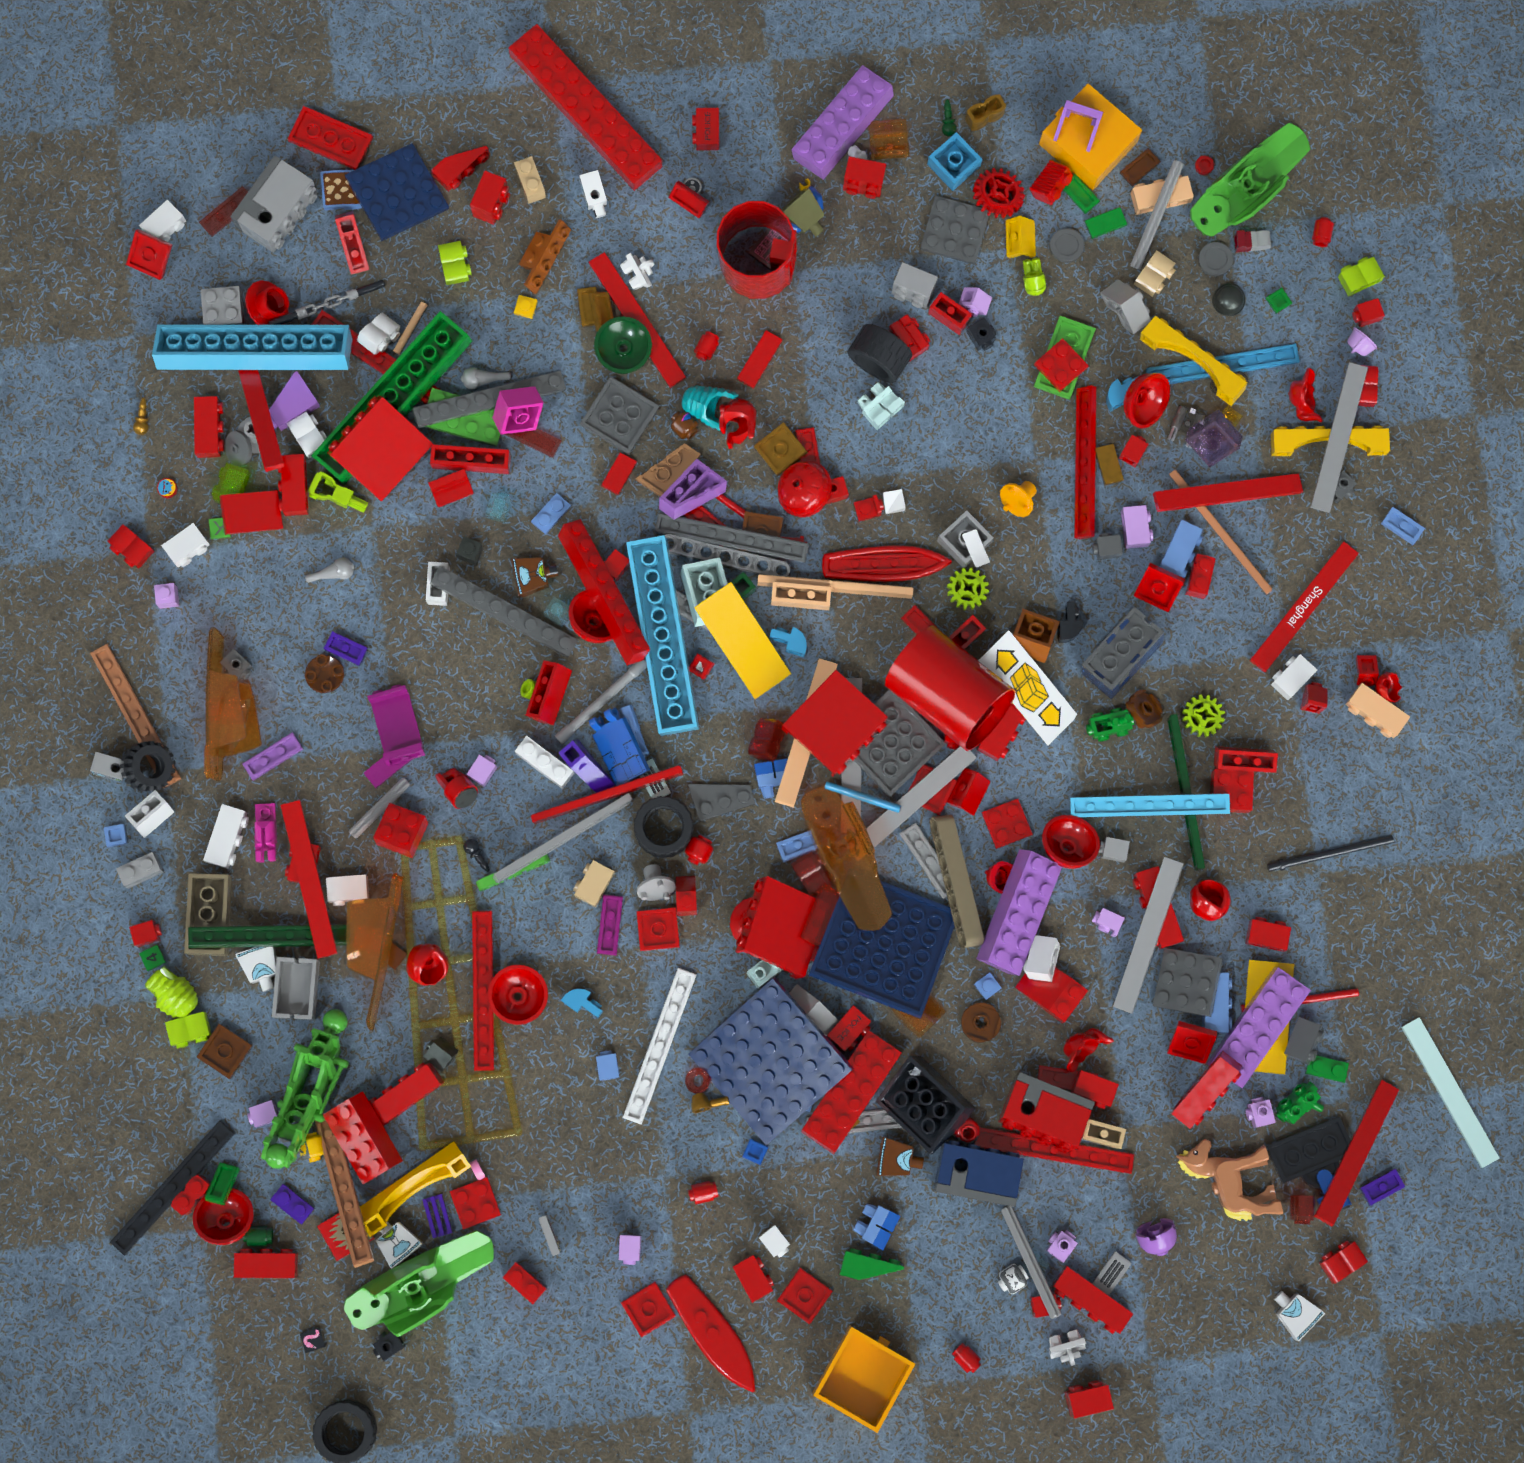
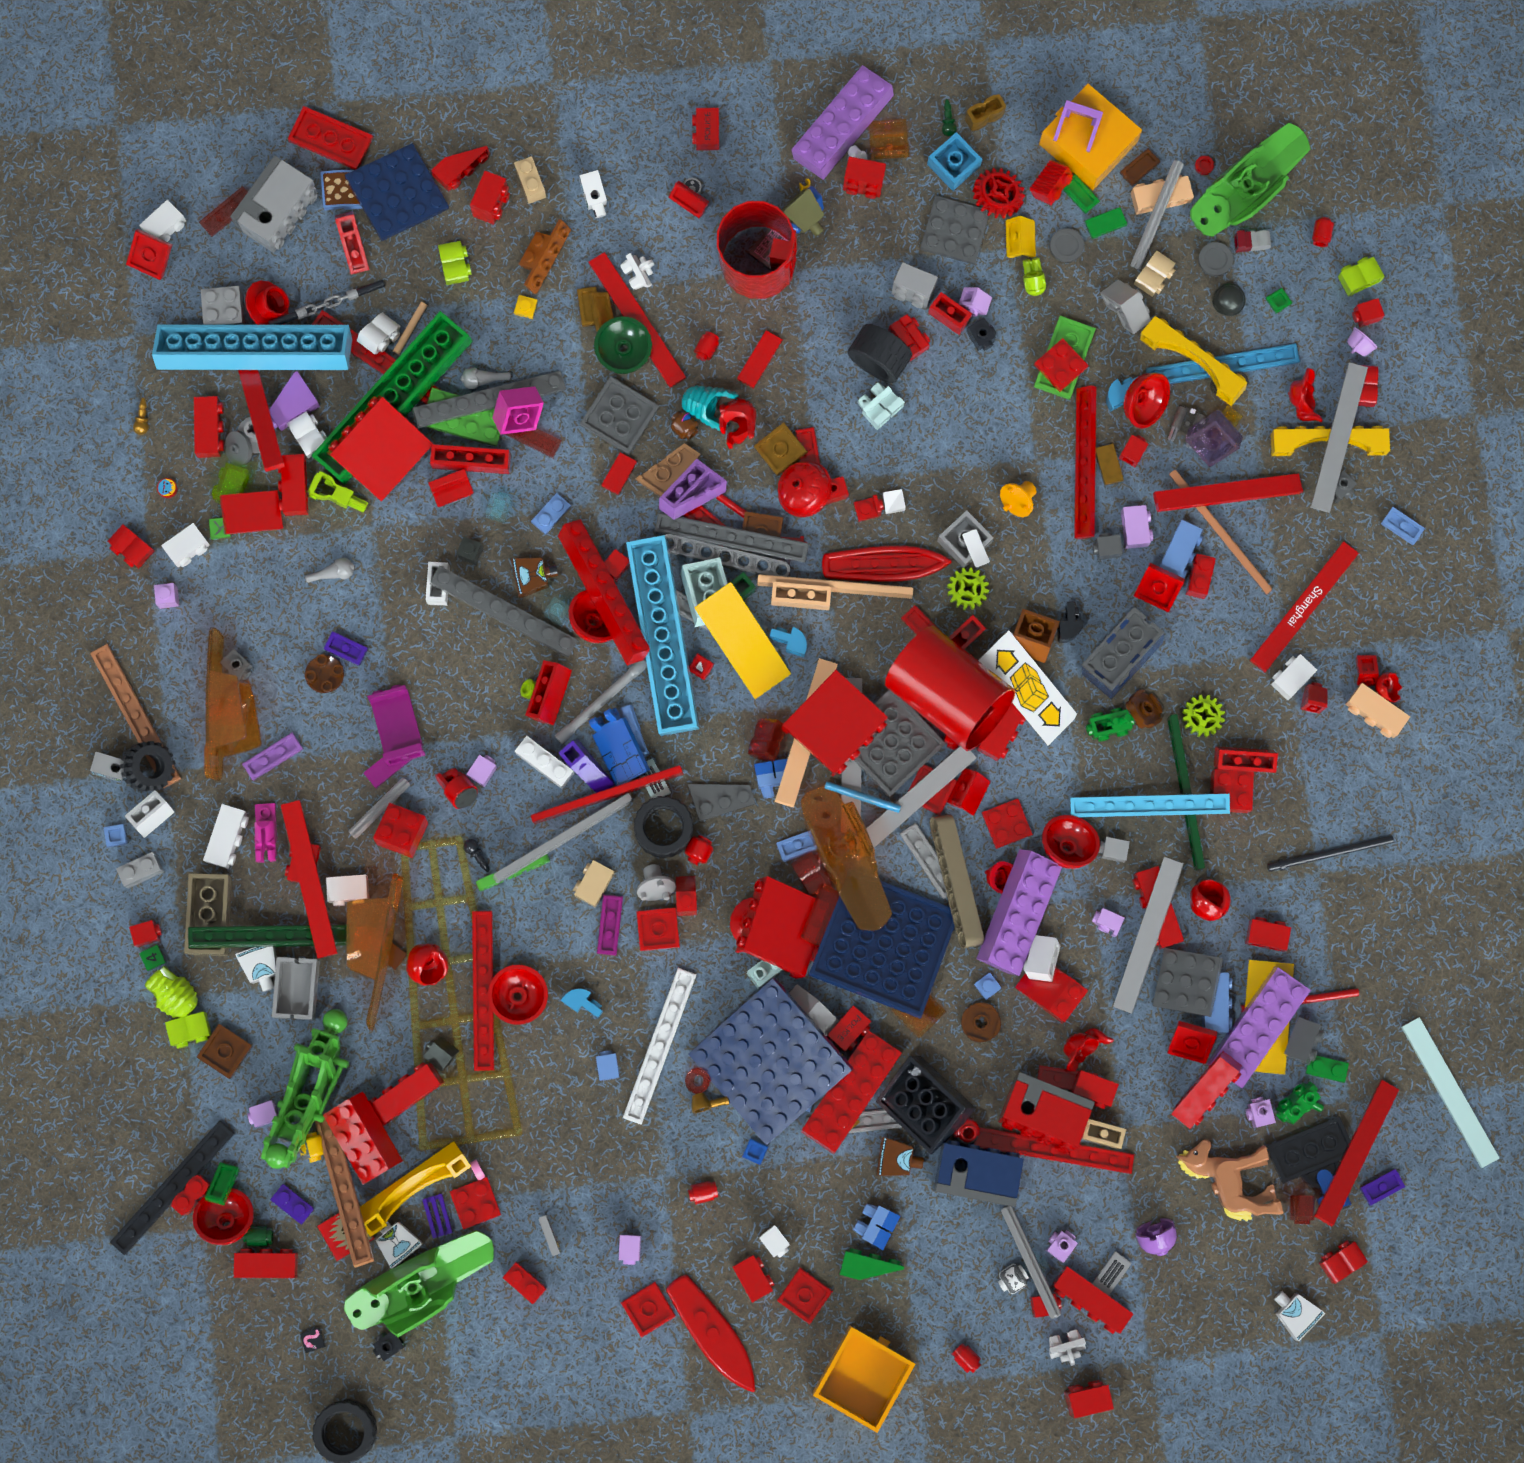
red brick [508,24,663,191] -> none

